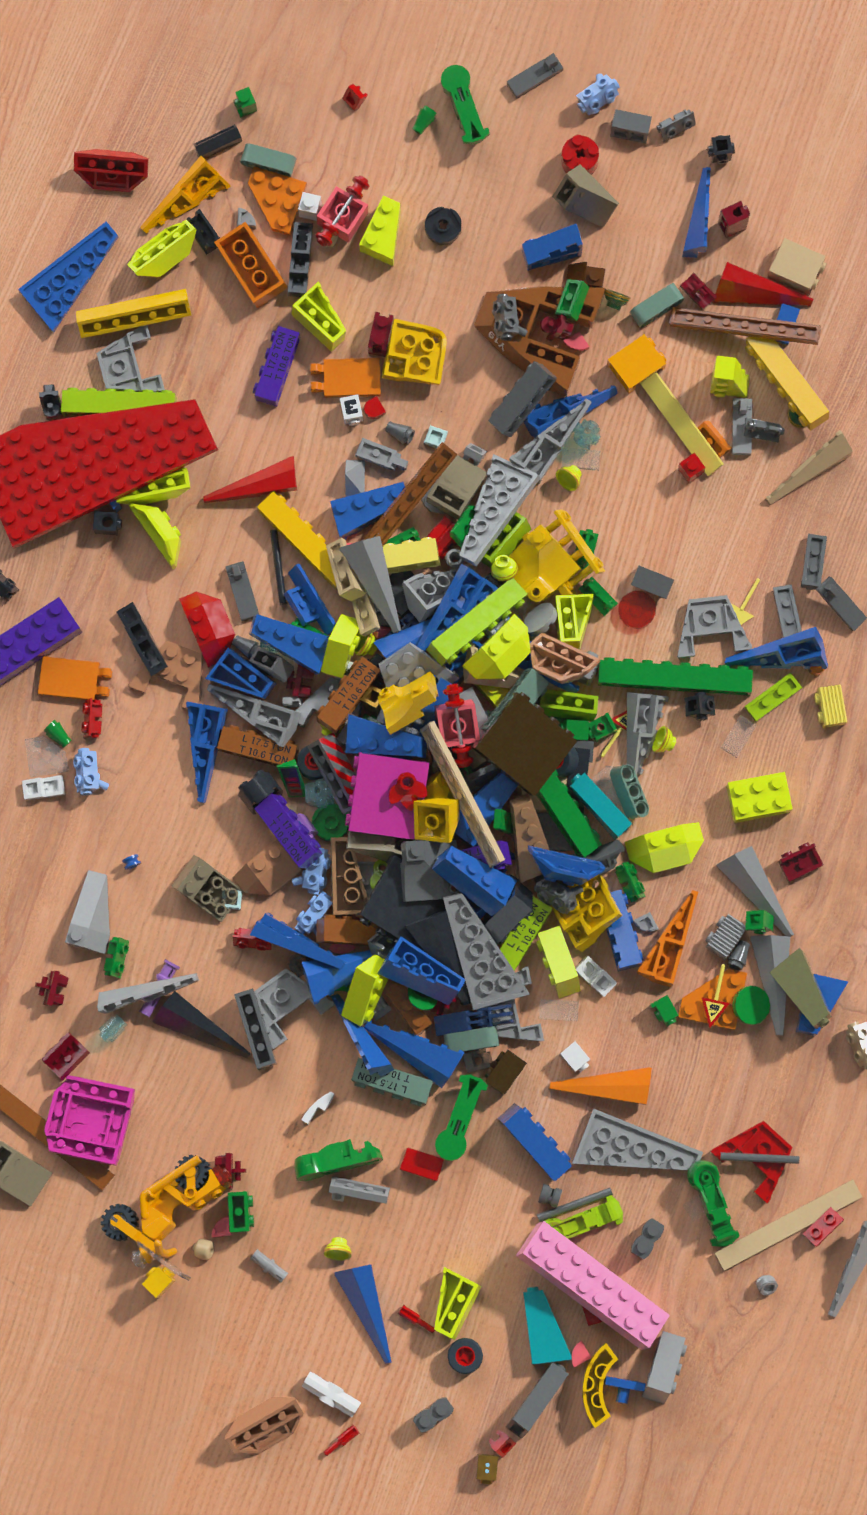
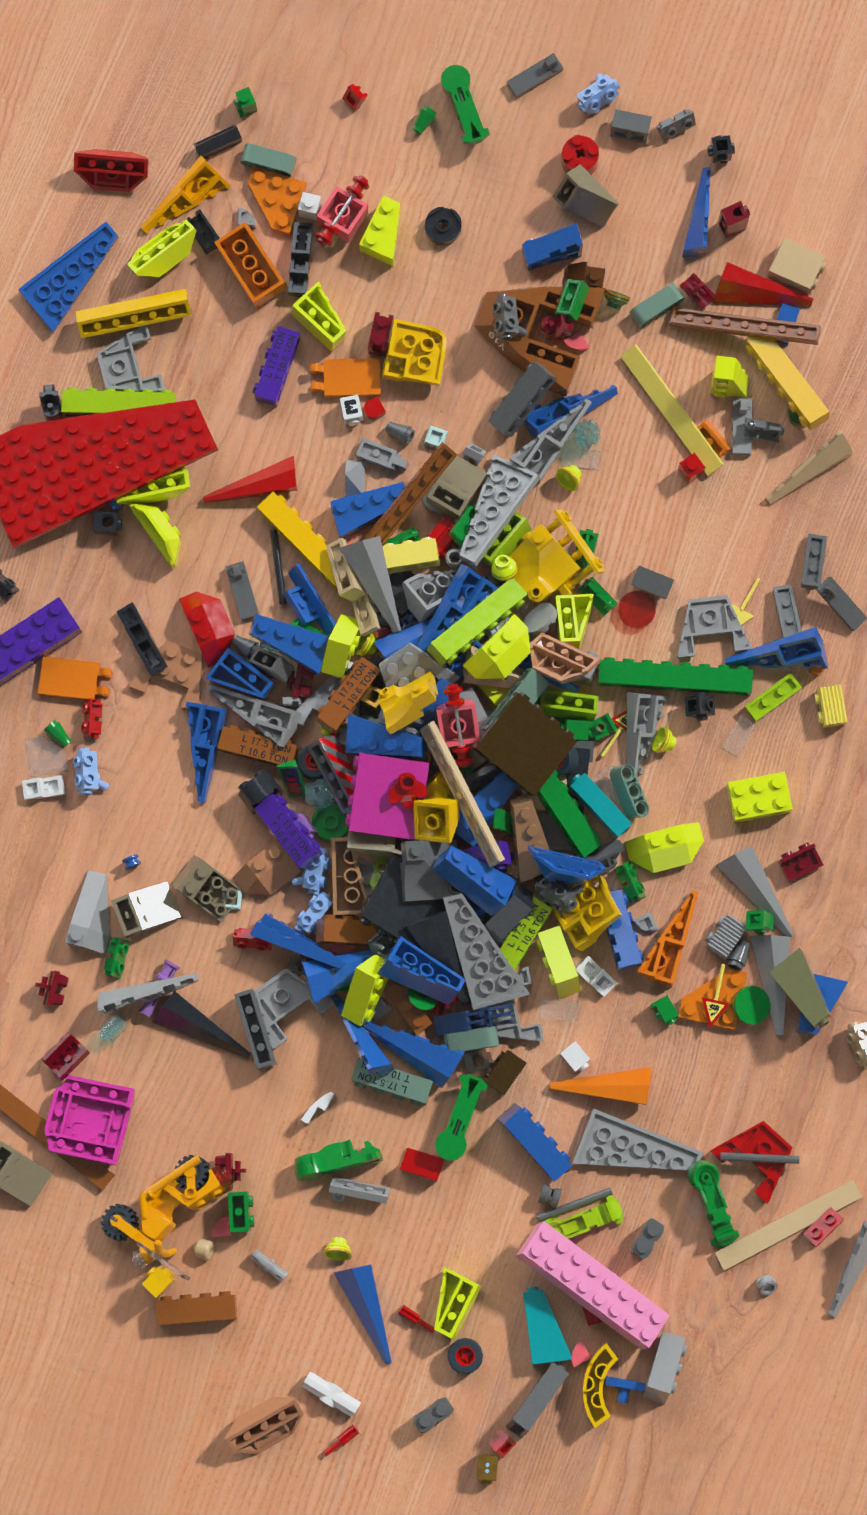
light orange panel [607,334,667,394] -> none
none -> slope [111,882,181,939]
none -> dark orange brick [155,1291,237,1325]

